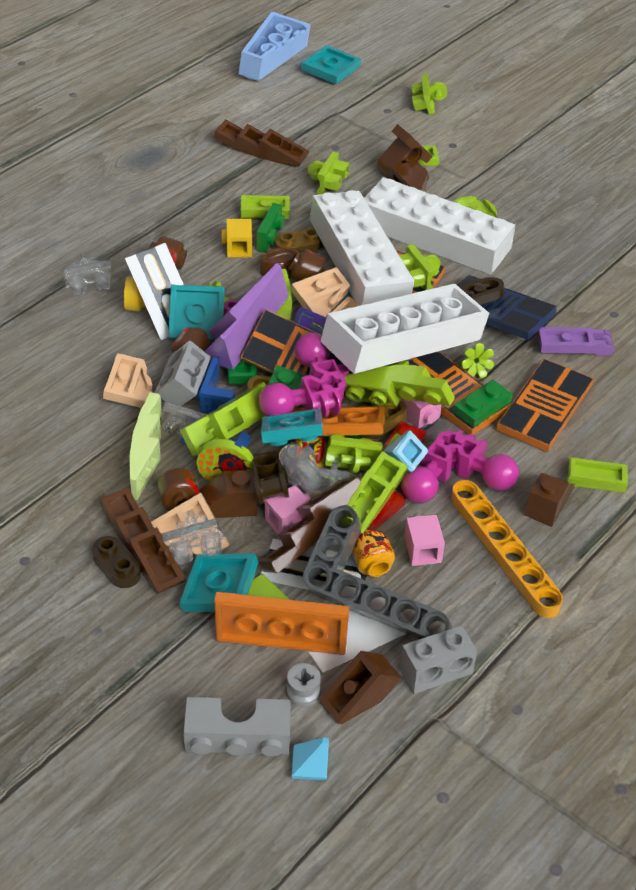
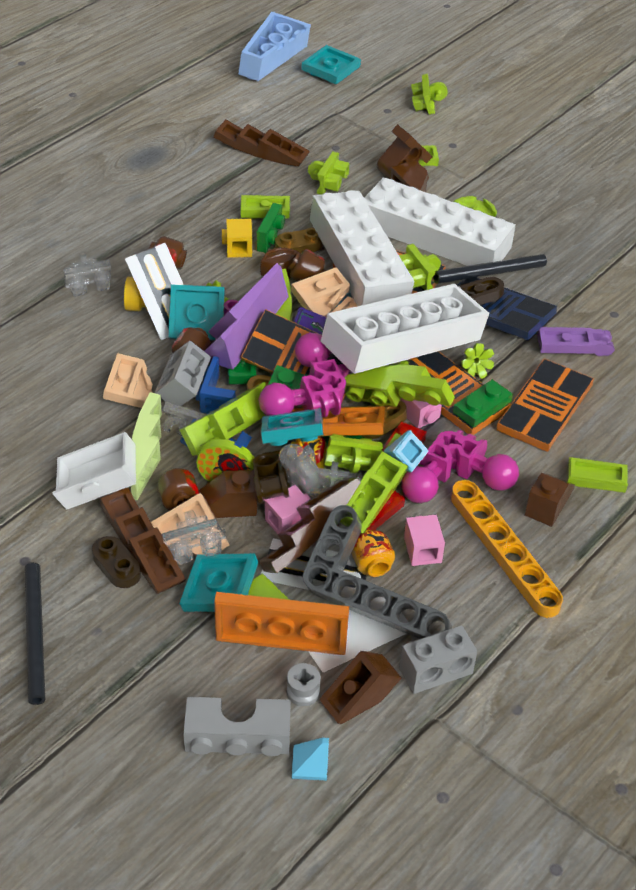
none -> black piece [24,562,46,705]
none -> white container [52,432,136,510]
none -> black piece [433,254,547,284]

